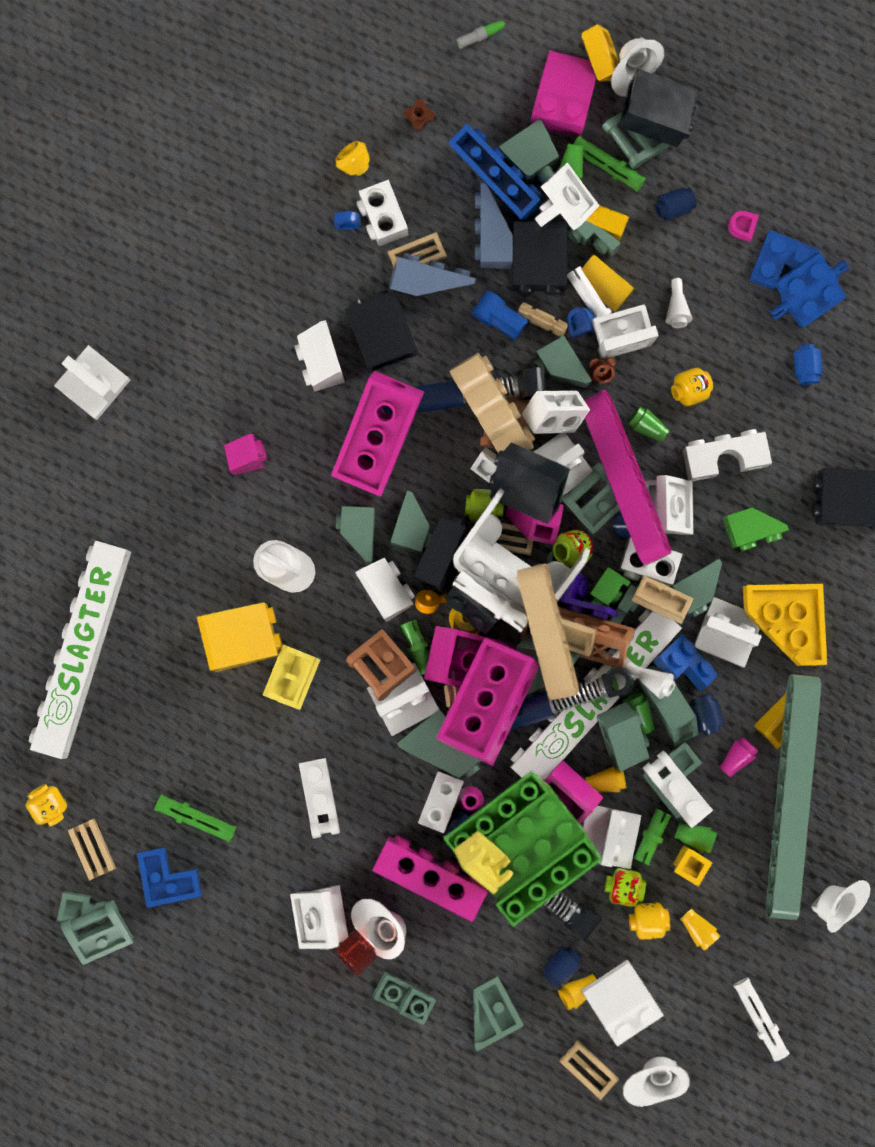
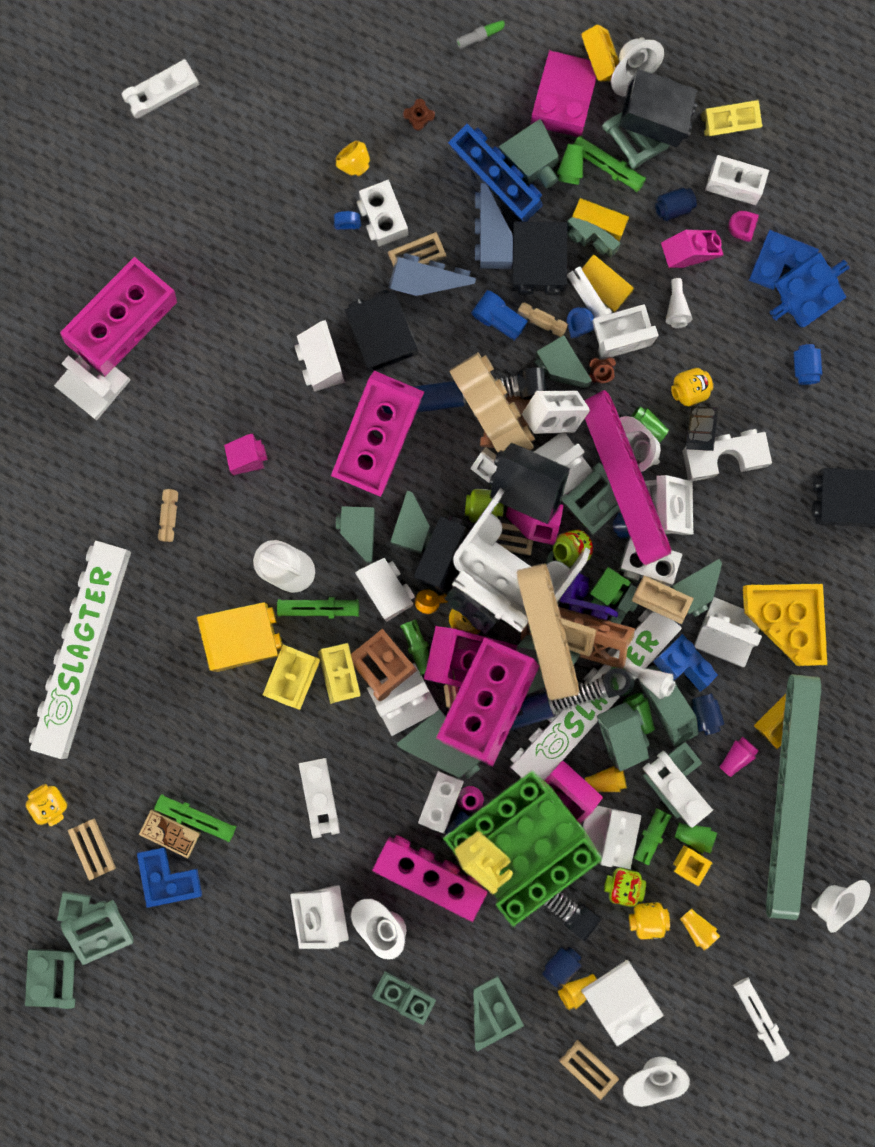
clear red brick [336,929,377,977] -> none
white bracket [535,163,599,230] -> none
bright green slope [723,508,789,551] -> none
none -> sand green plate [25,949,78,1009]
none -> dark pink brick [60,257,177,378]
none -> white plate [122,59,199,118]
none -> tile [139,809,201,858]
none -> tan axle [158,489,178,542]
none -> bright green pin [277,597,360,619]
none -> light yellow hinge [318,643,361,704]
none -> white piece [620,416,661,472]
none -> dark pink slope [661,230,723,268]
none -> tile [686,406,718,451]
none -> light yellow hinge [701,100,762,136]
none -> white brick [705,155,769,205]

